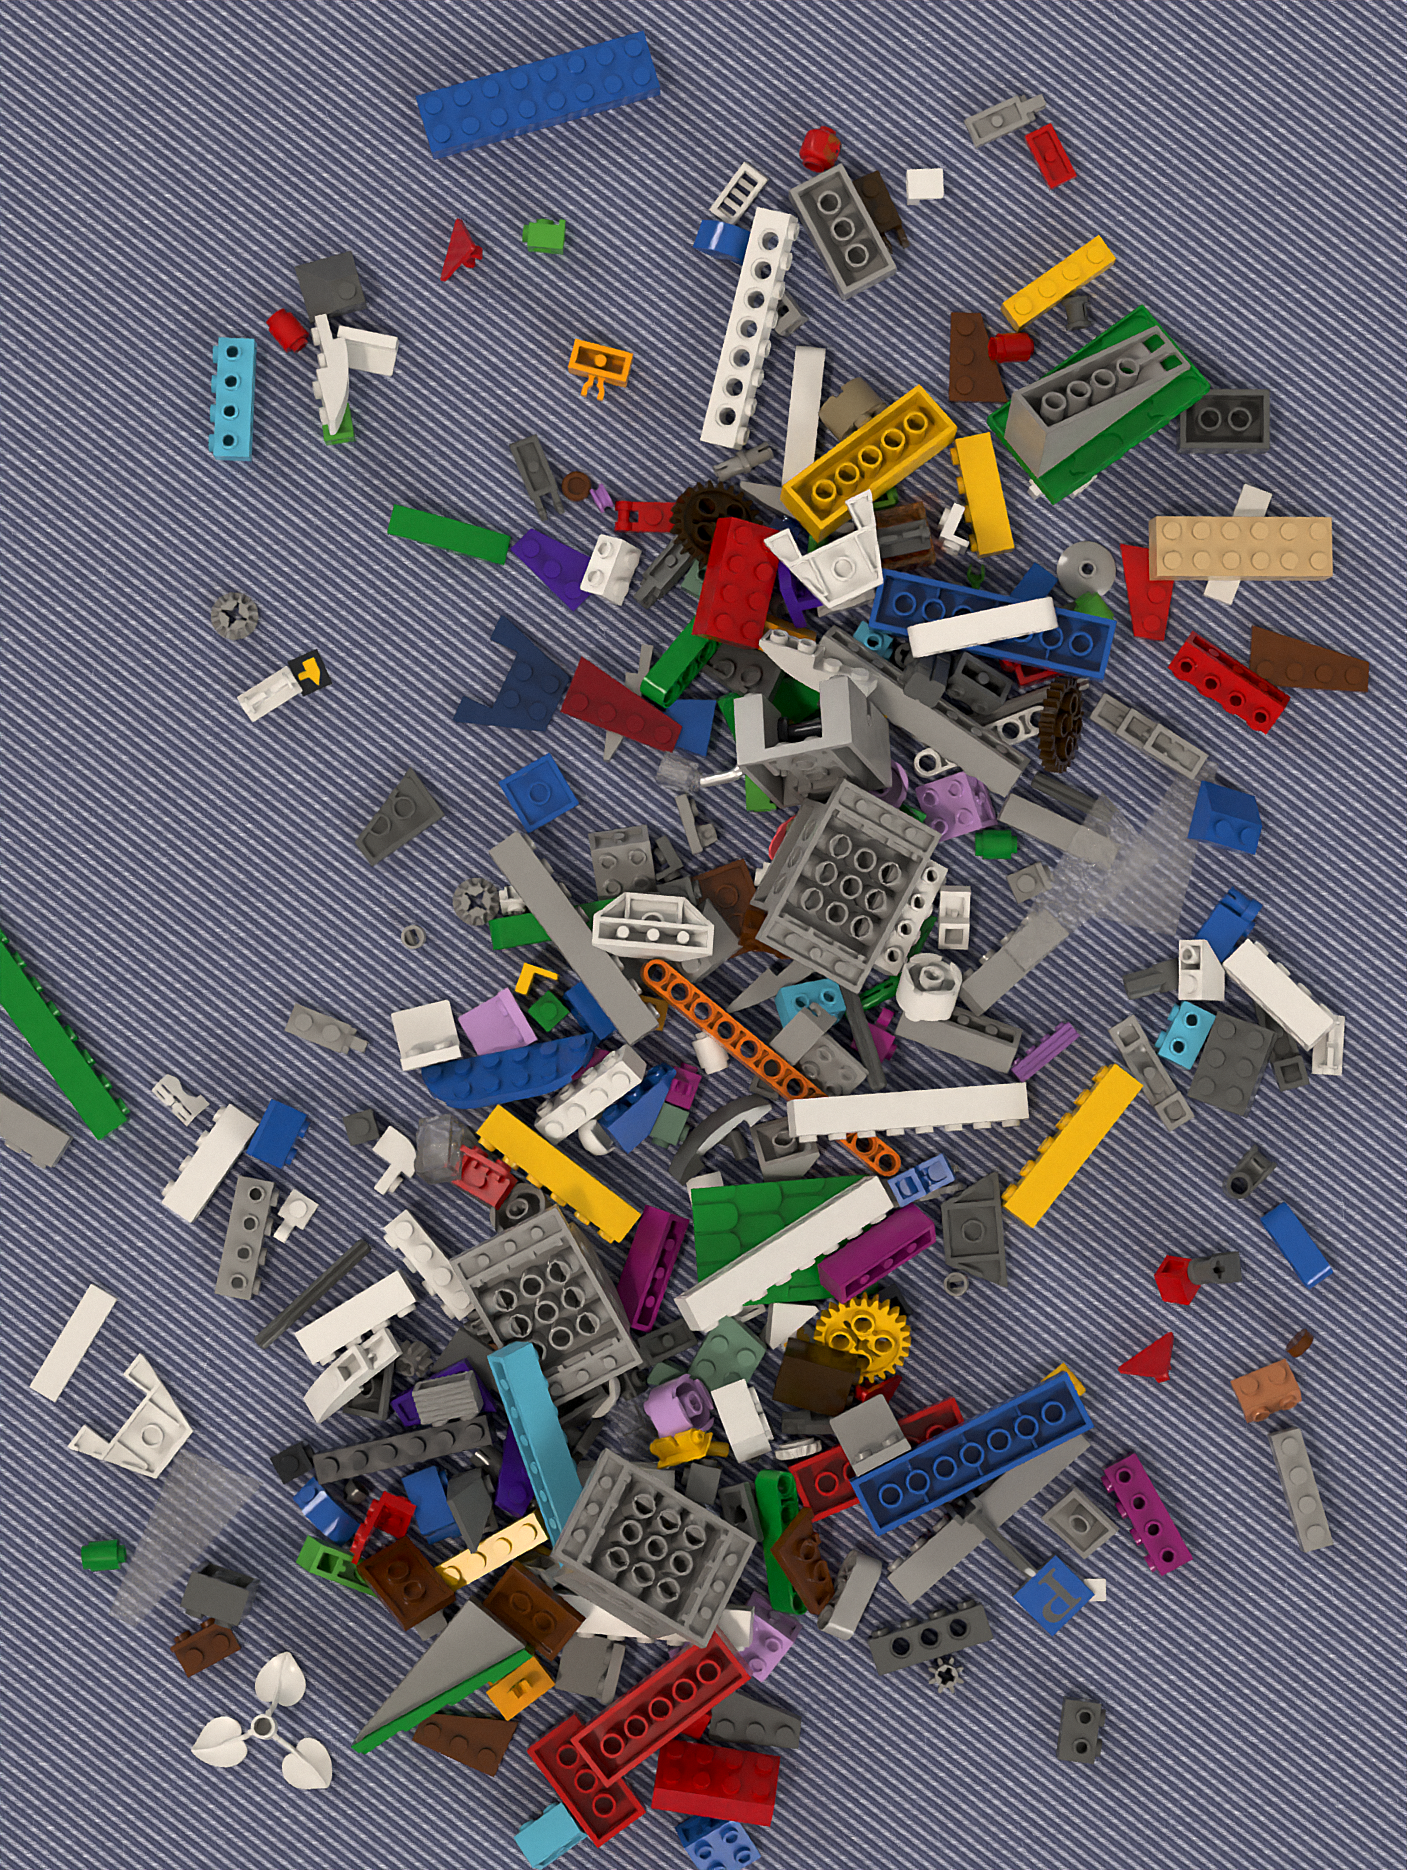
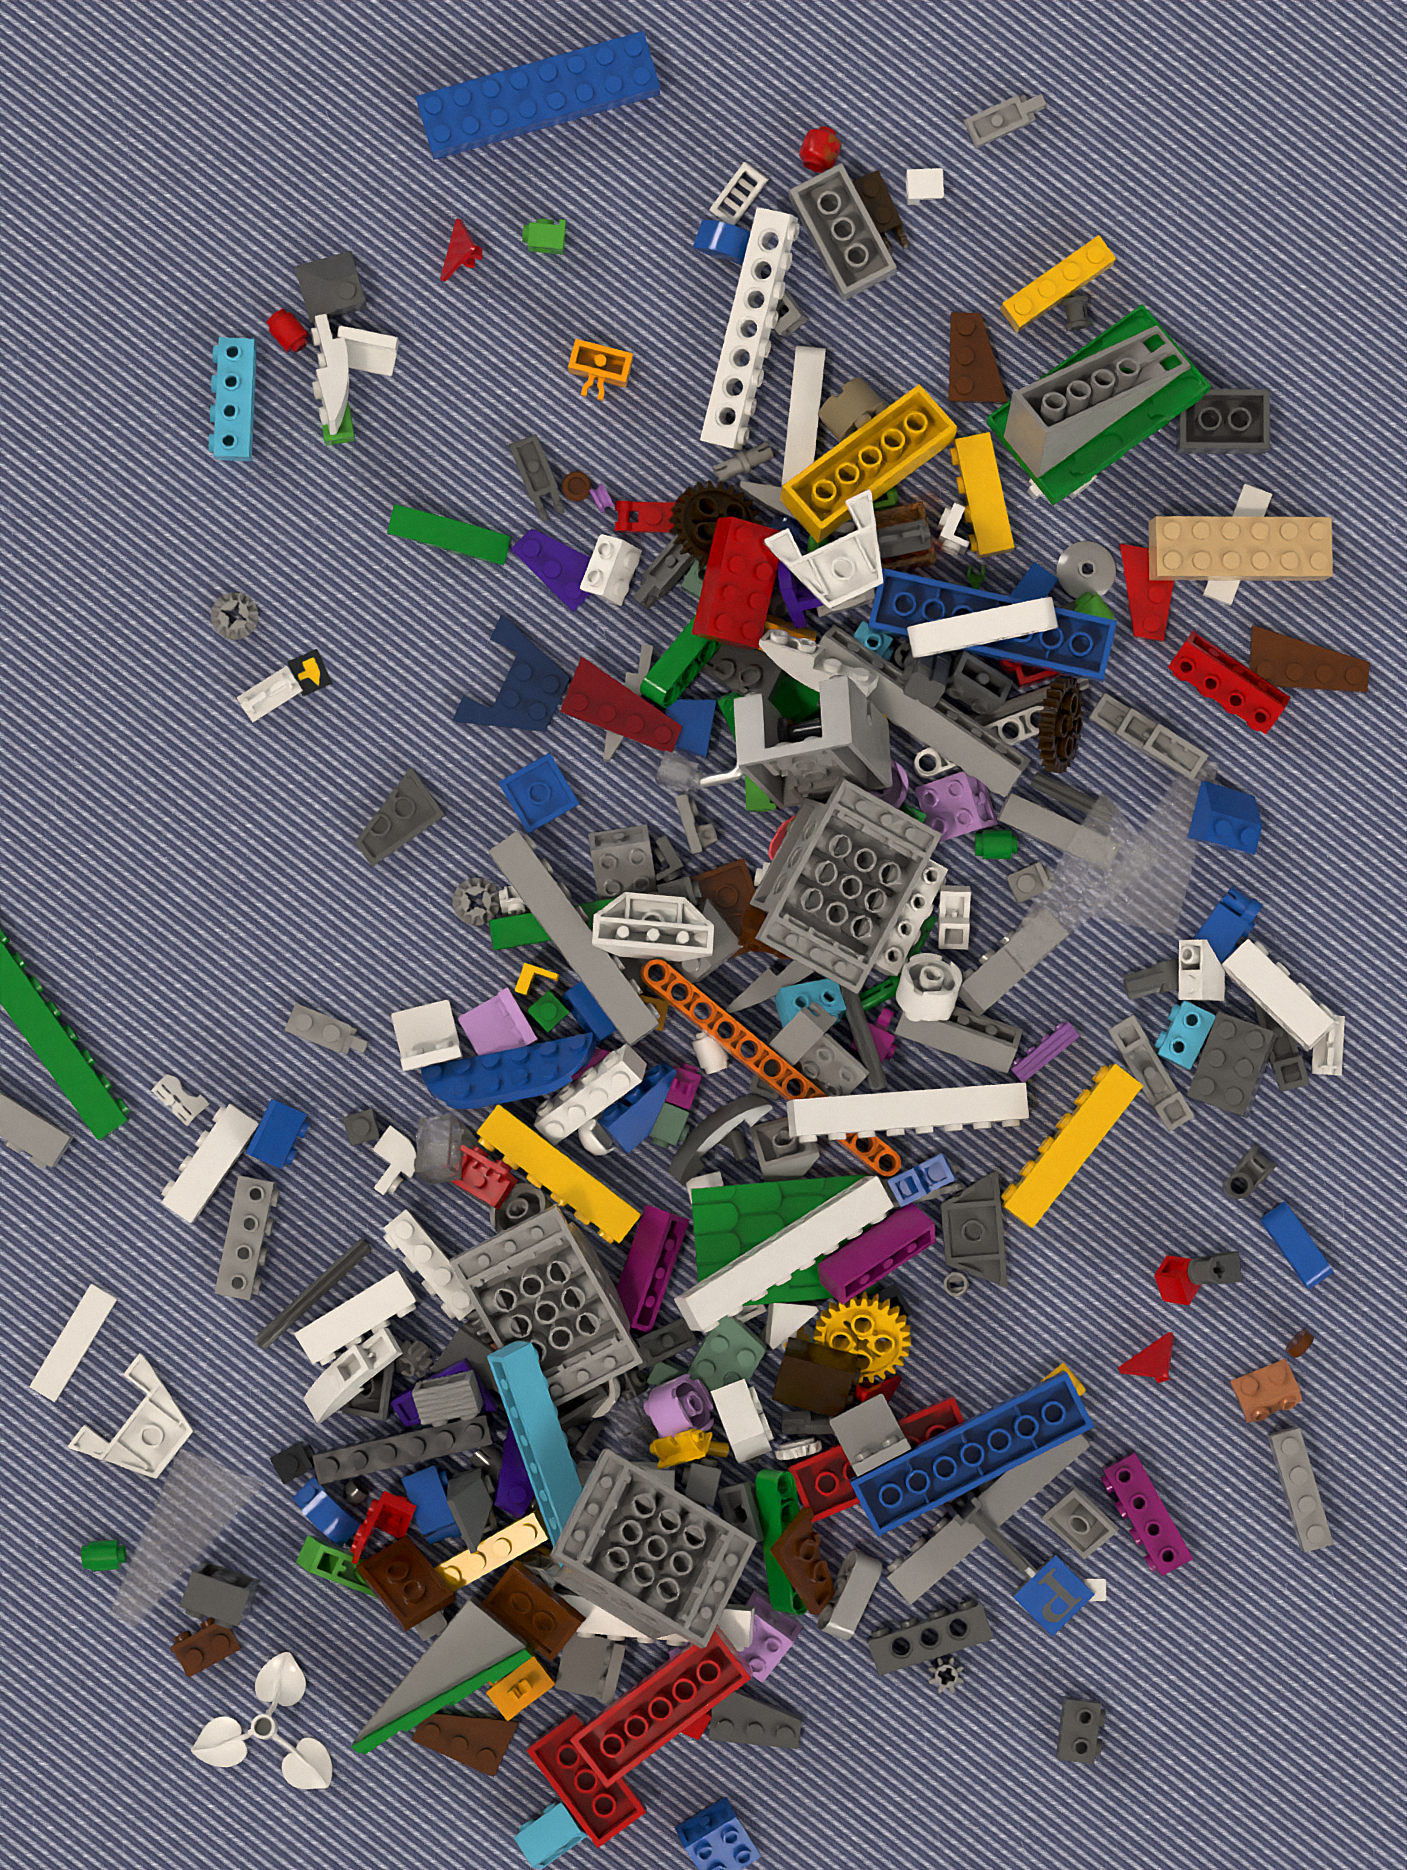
white plate [273,1189,319,1243] -> none
light grey hinge [401,925,426,949] -> none
red brick [651,1739,781,1827] -> none
red brick [988,332,1034,363] -> none
red plate [1024,123,1077,191] -> none

